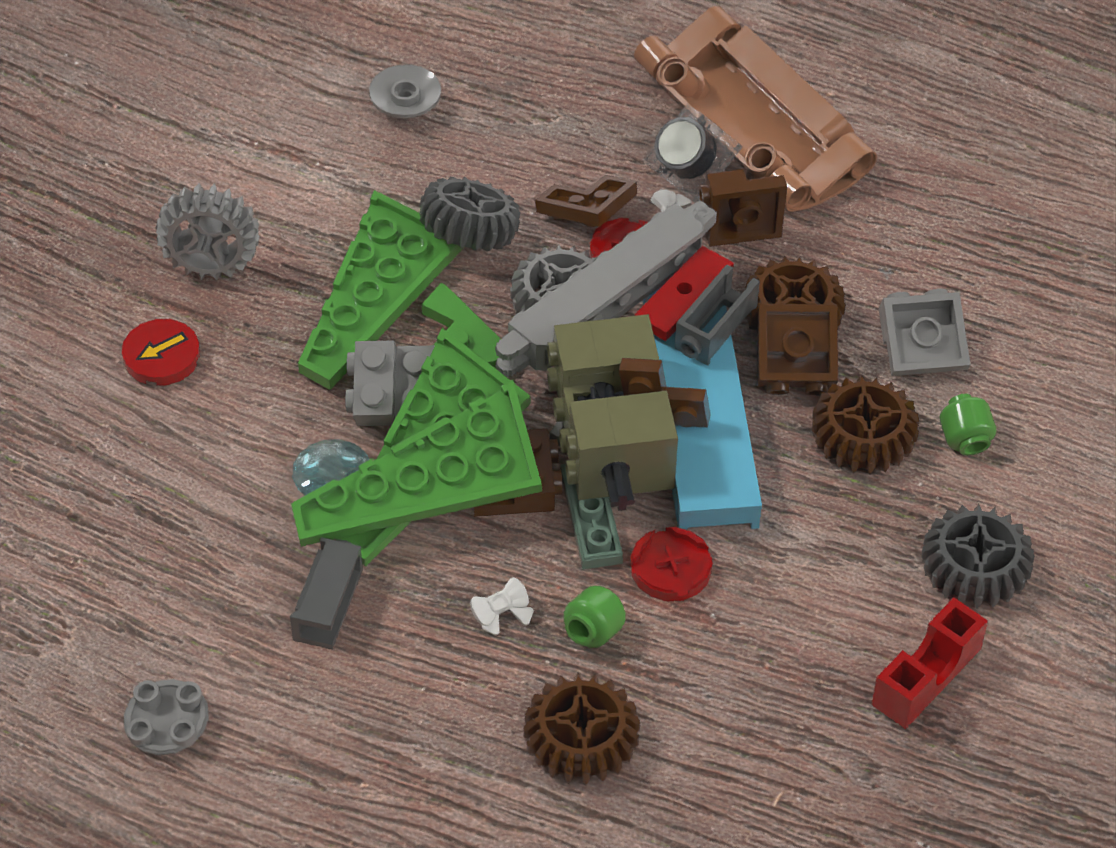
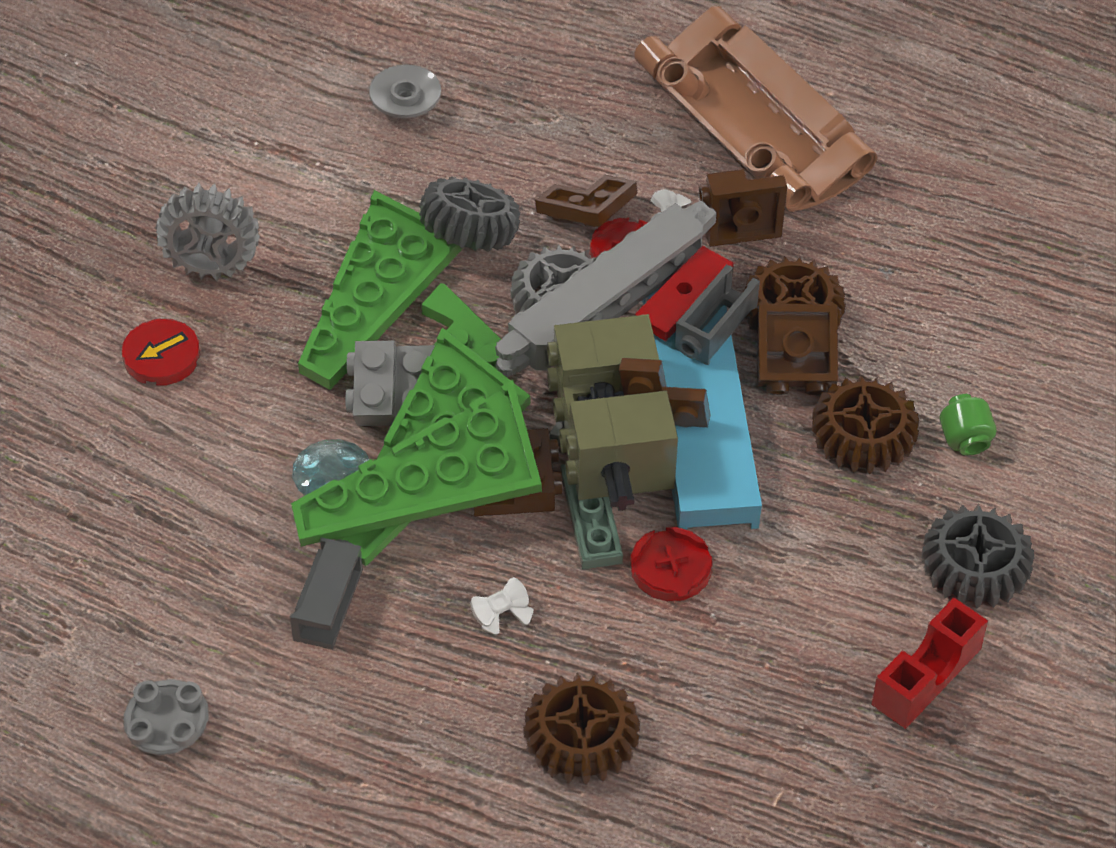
bright green head [563,586,626,648] -> none
piece [642,104,743,203] -> none
light grey plate [878,289,971,376] -> none

